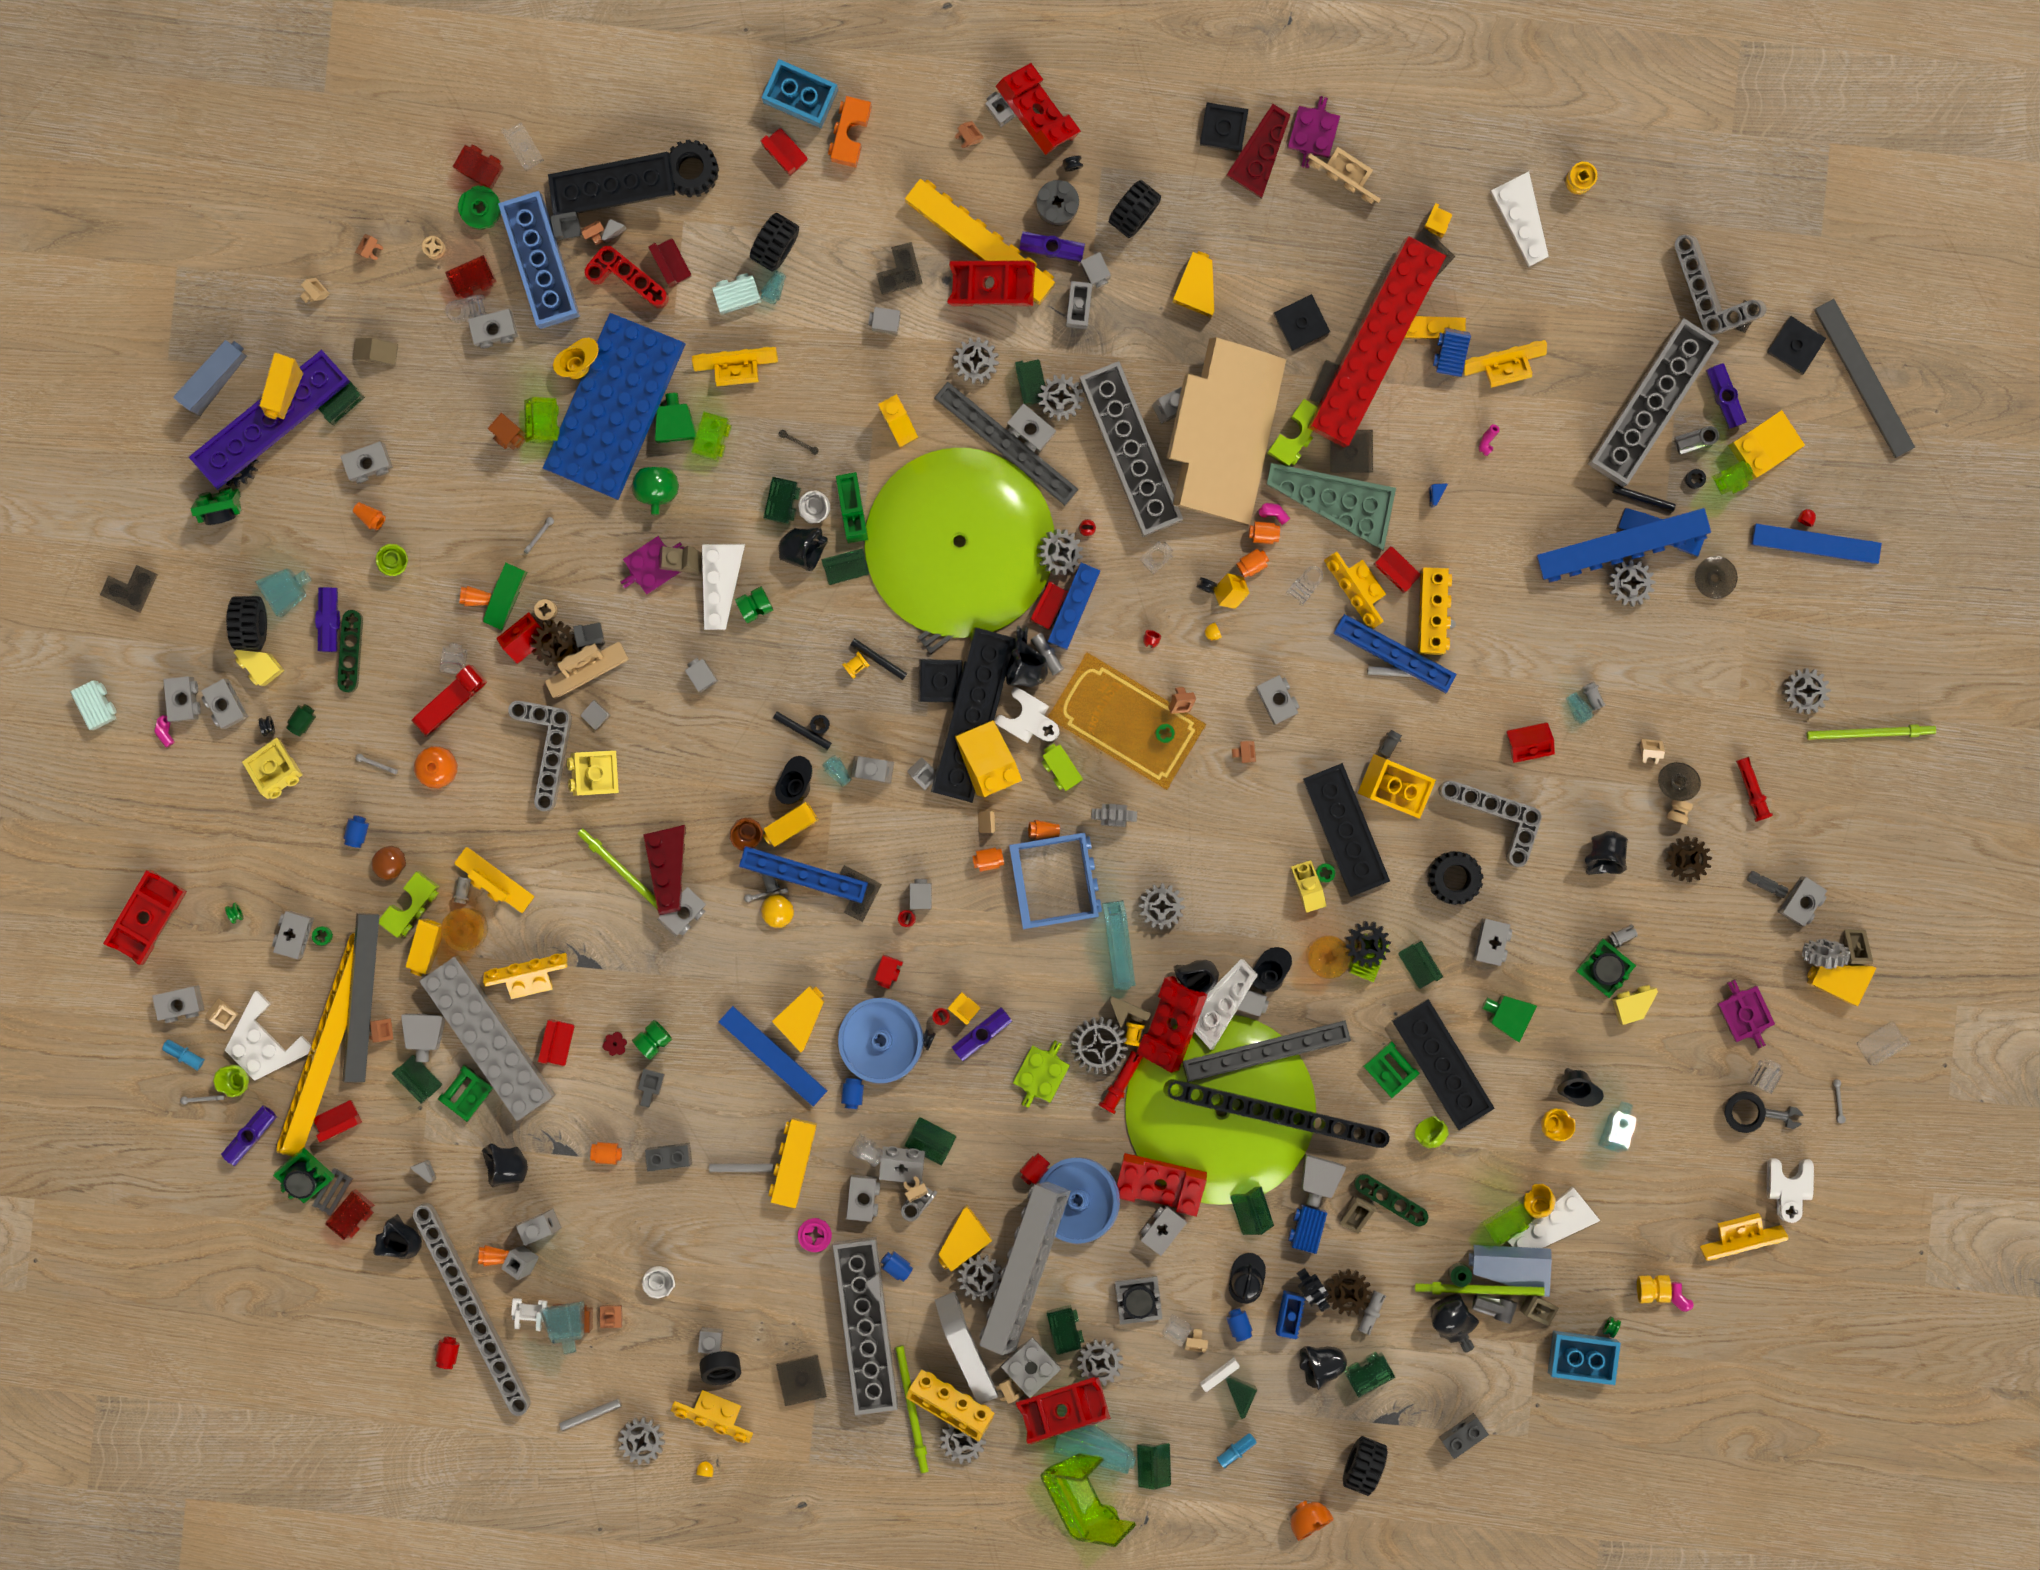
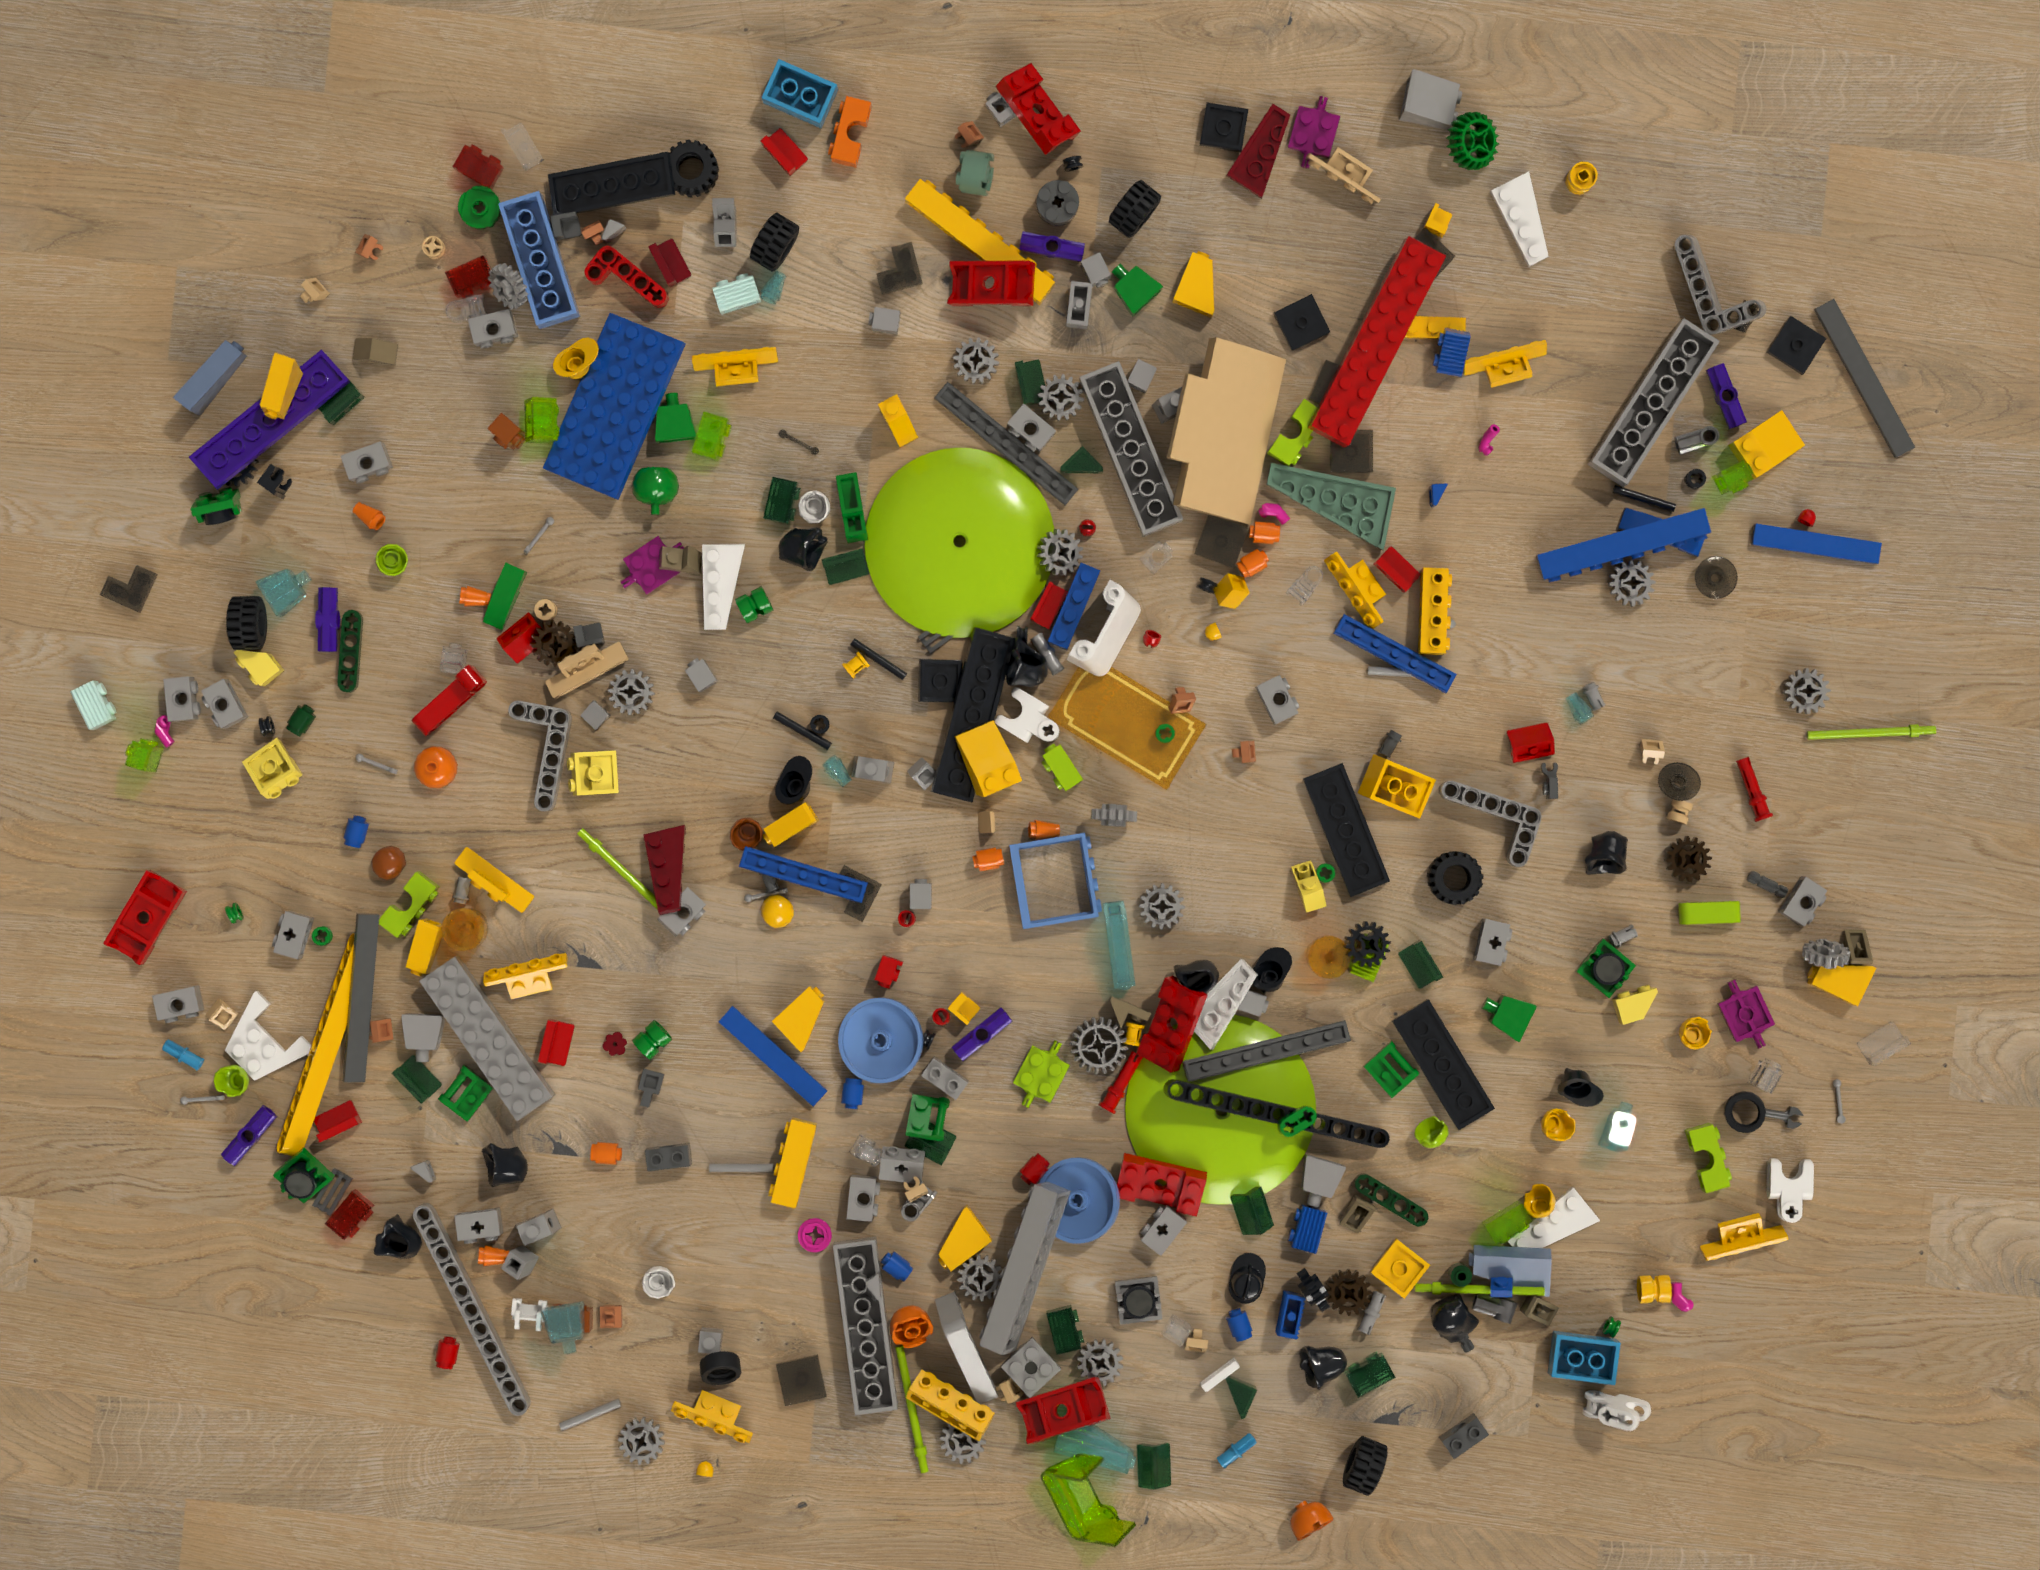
none -> clear neon green brick [125,738,164,772]
none -> black hinge [257,464,292,499]
none -> light grey brick [454,1208,503,1244]
none -> light grey gear [488,263,528,309]
none -> light grey gear [608,669,655,715]
none -> light grey brick [712,198,737,247]
none -> orange cylinder [890,1305,933,1348]
none -> green plate [905,1094,950,1141]
none -> light grey brick [921,1056,969,1100]
none -> sand green brick [956,150,994,196]
none -> clear green slope [1060,446,1103,474]
none -> white windscreen [1067,580,1141,676]
none -> green torso [1112,263,1163,317]
none -> light grey panel [1127,359,1157,394]
none -> clear smoke plate [1194,515,1249,569]
none -> green beam [1278,1106,1317,1137]
none -> yellow plate [1370,1238,1430,1299]
none -> light grey slope [1399,69,1462,130]
none -> green gear [1446,112,1500,170]
none -> blue plate [1491,1277,1513,1298]
none -> dark grey plate [1541,763,1558,799]
none -> white piece [1583,1390,1651,1431]
none -> lime beam [1678,901,1741,925]
none -> yellow hair [1679,1016,1712,1050]
none -> lime arch [1684,1123,1732,1193]

